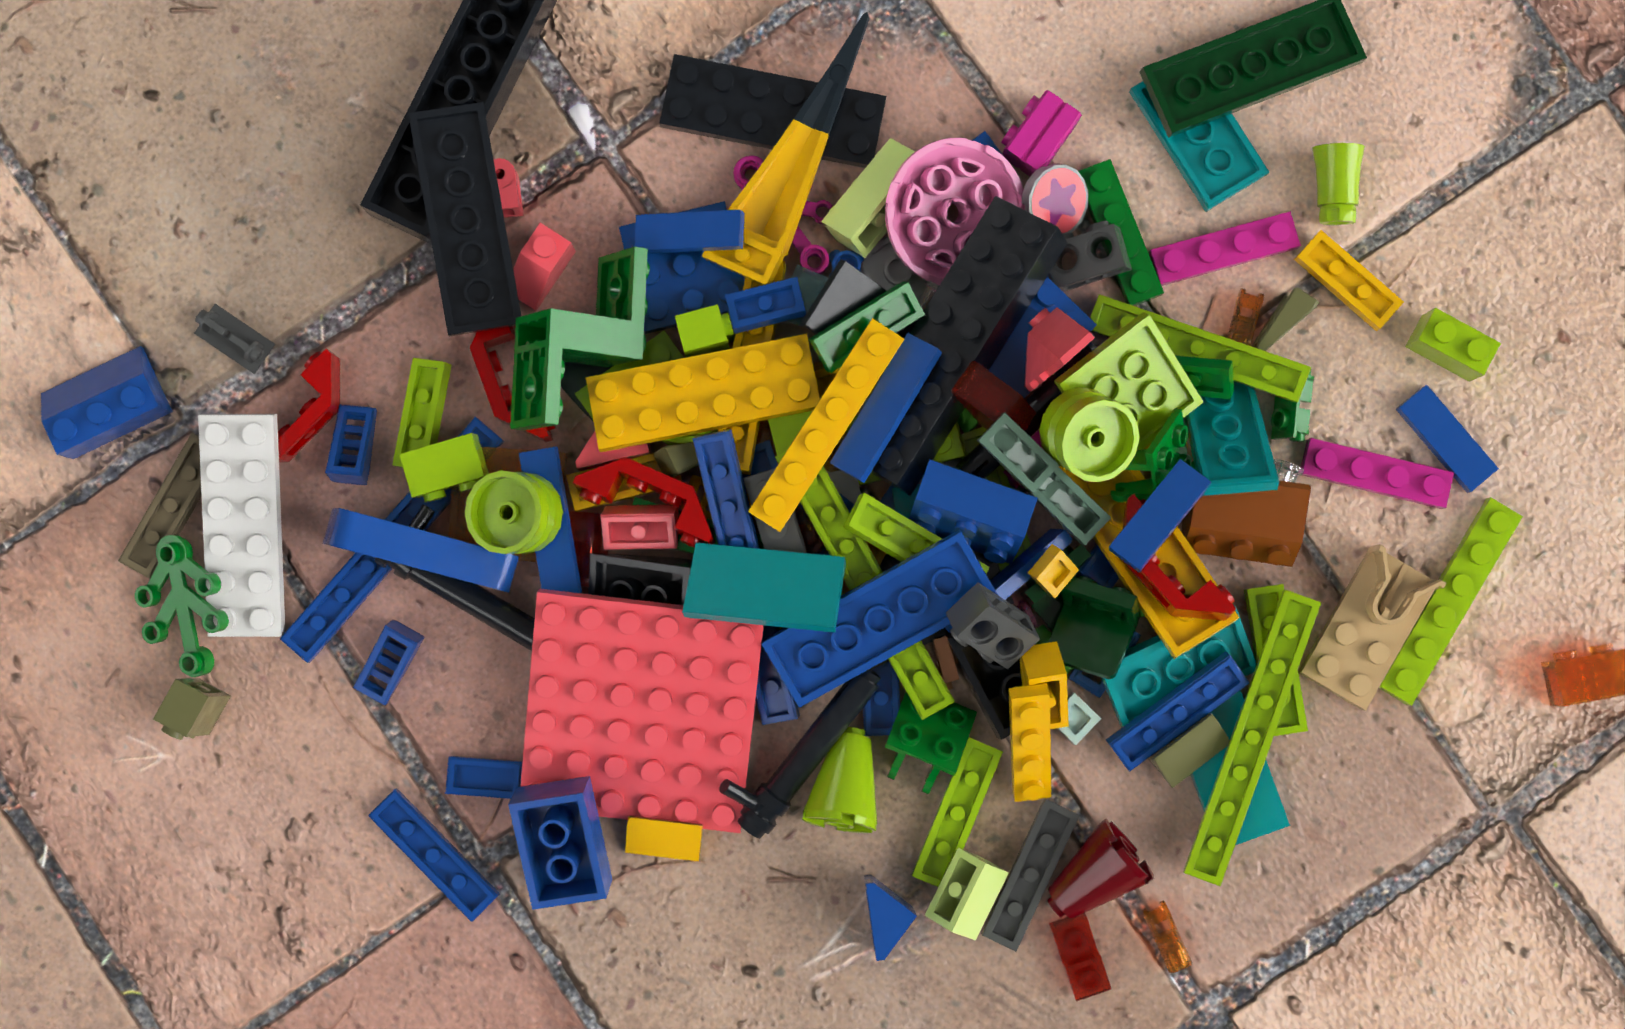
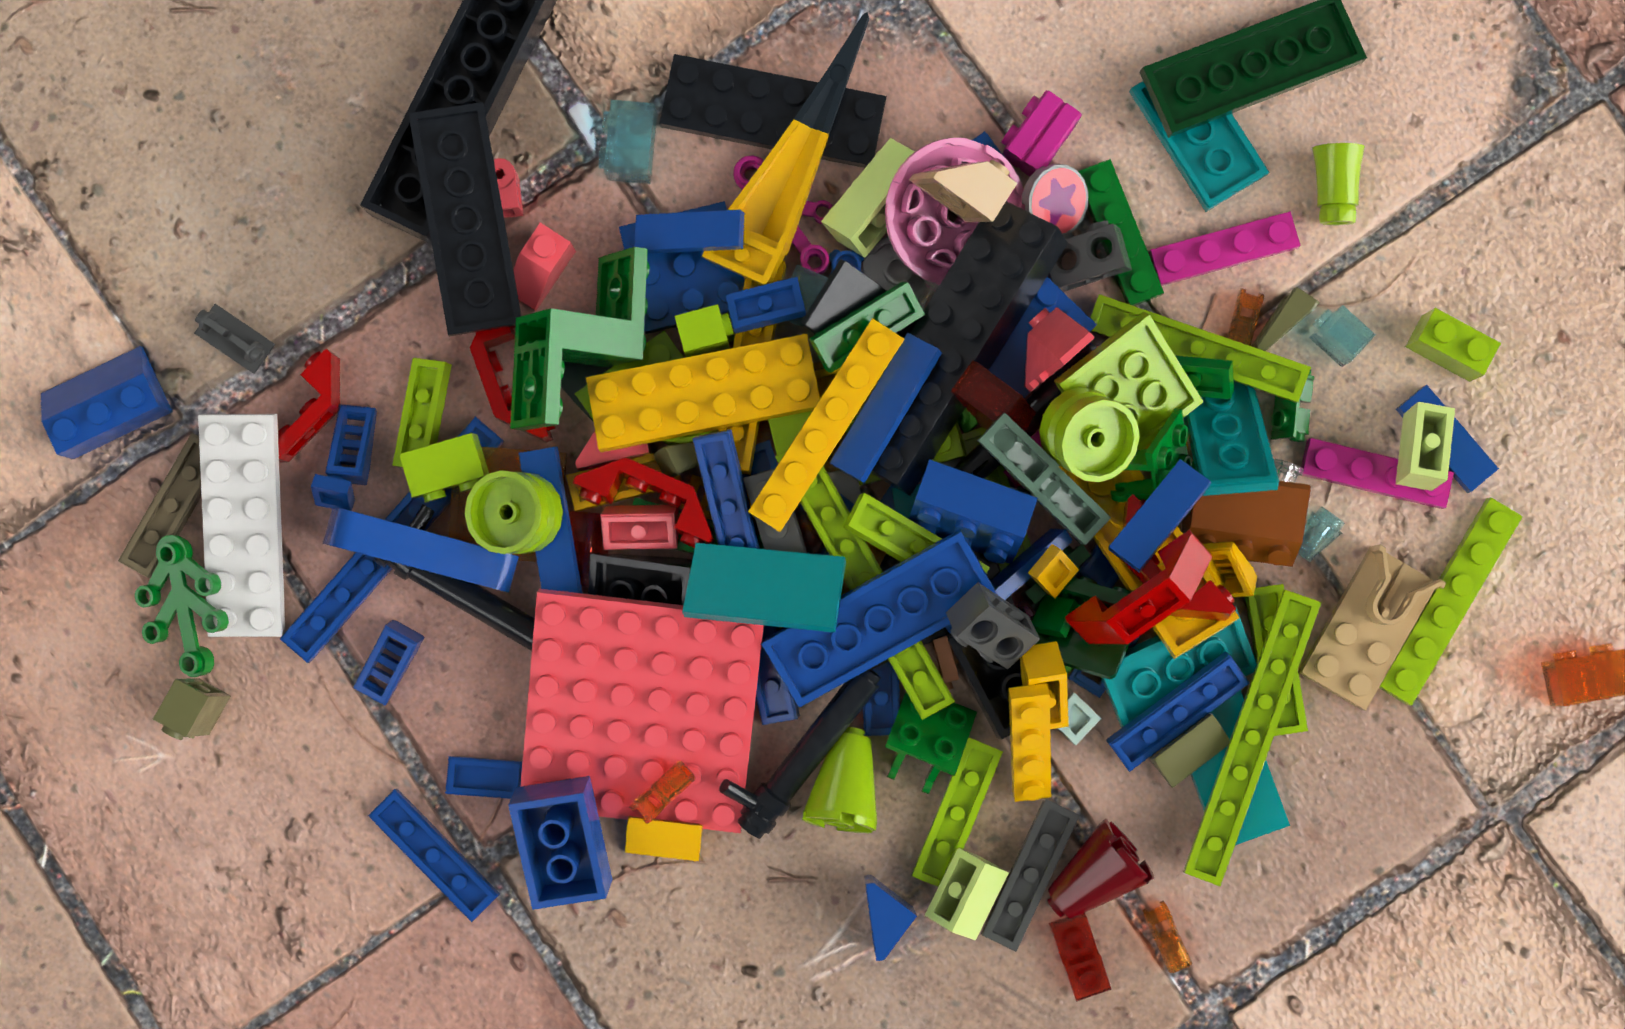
yellow plate [1294,230,1404,331] -> none
none -> blue plate [311,474,355,511]
none -> clear light blue brick [599,100,657,184]
none -> clear orange bar [629,761,695,824]
none -> tan slope [909,160,1017,222]
none -> green tile [1032,595,1080,638]
none -> red slope [1065,529,1212,644]
none -> yellow slope [1203,542,1257,597]
none -> clear light blue cone [1298,506,1345,562]
none -> clear light blue brick [1309,305,1376,367]
none -> yellowish green brick [1395,402,1455,491]

